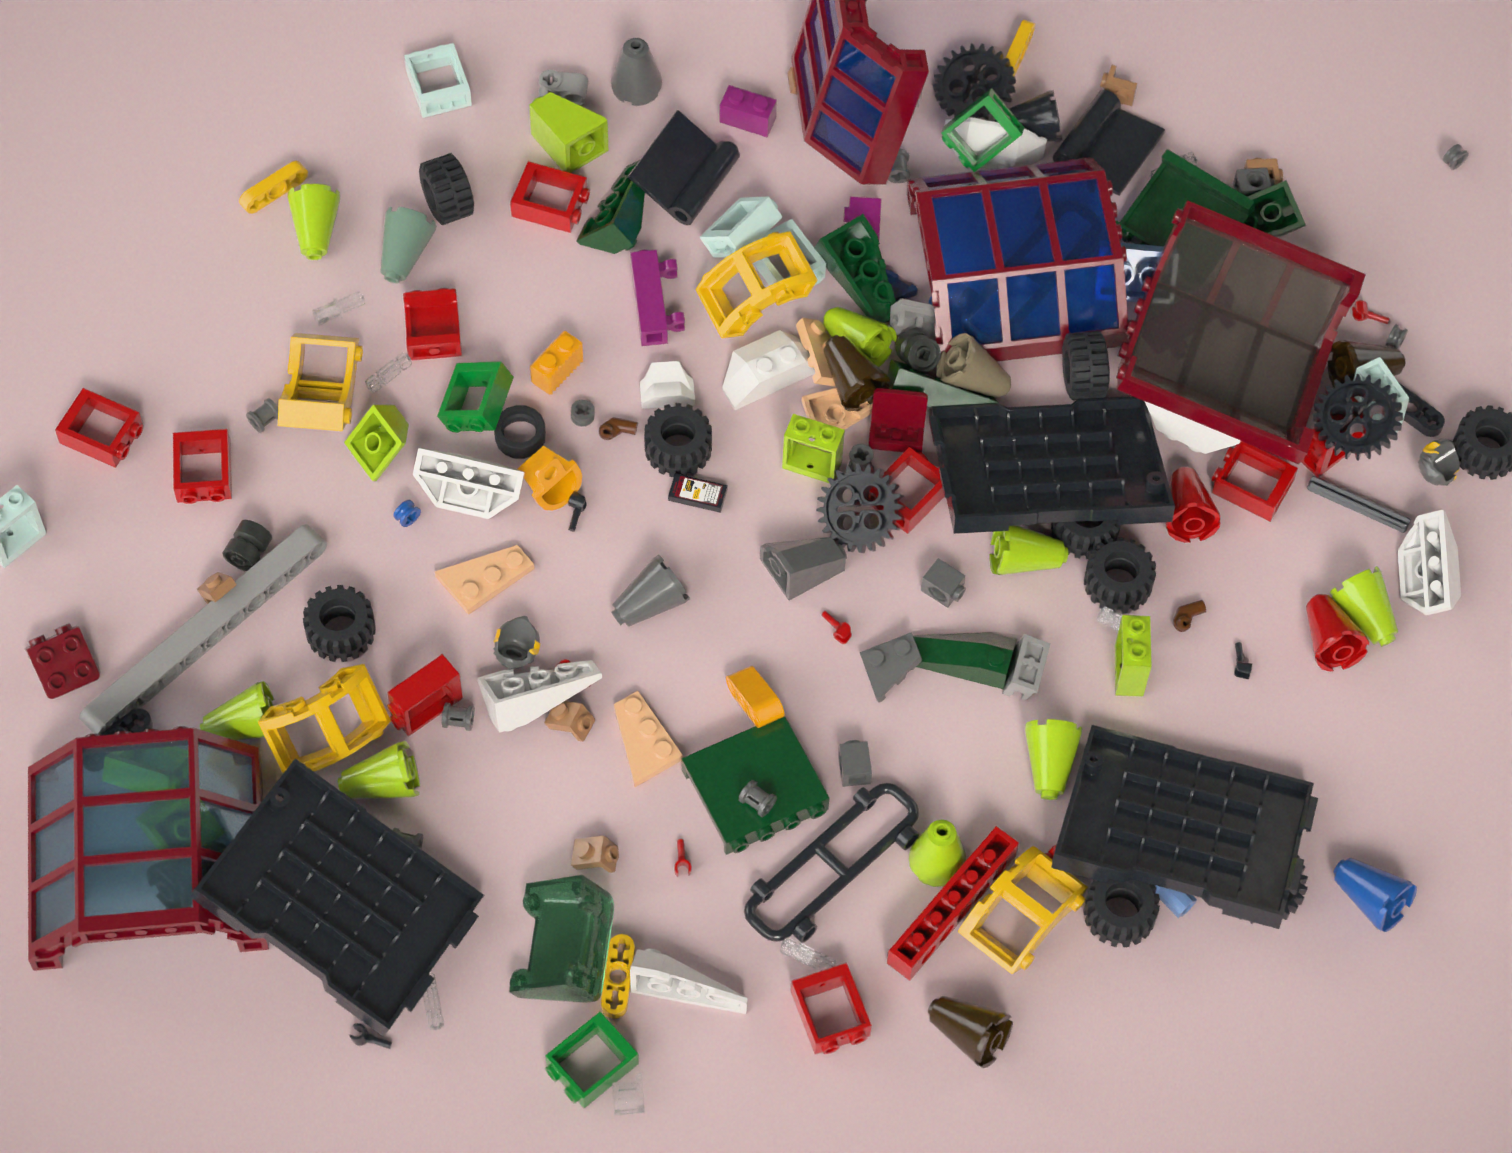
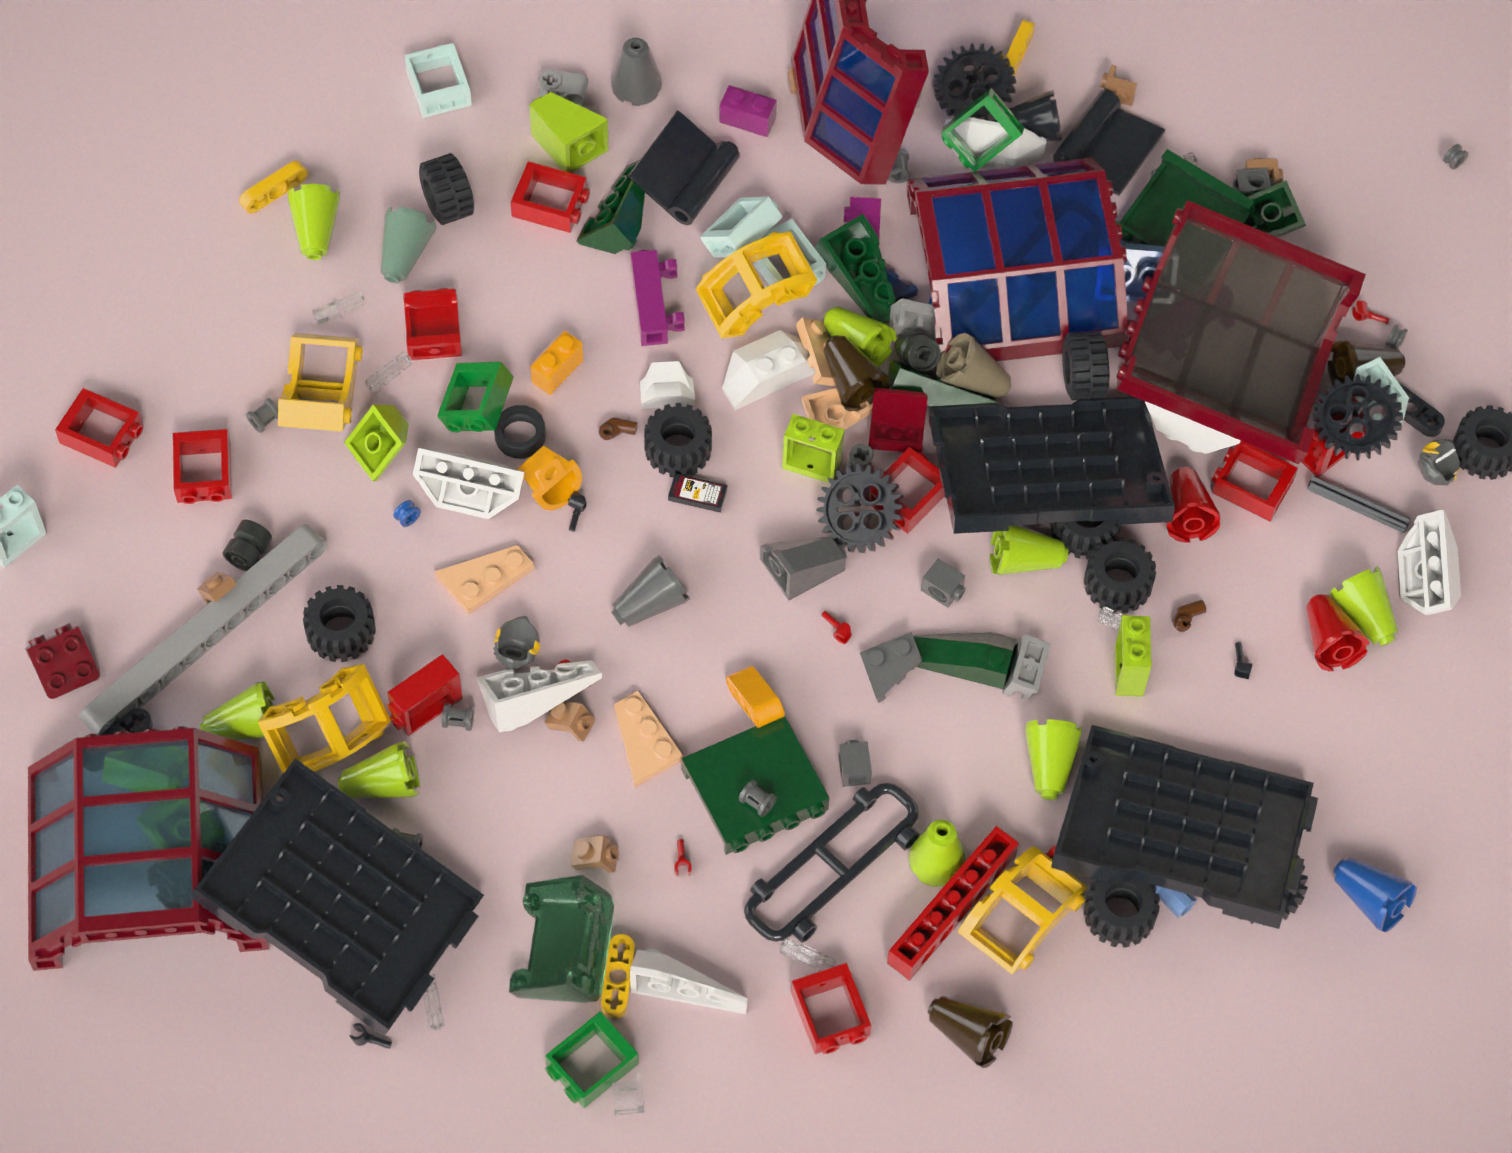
dark grey bush [571,400,595,427] -> none

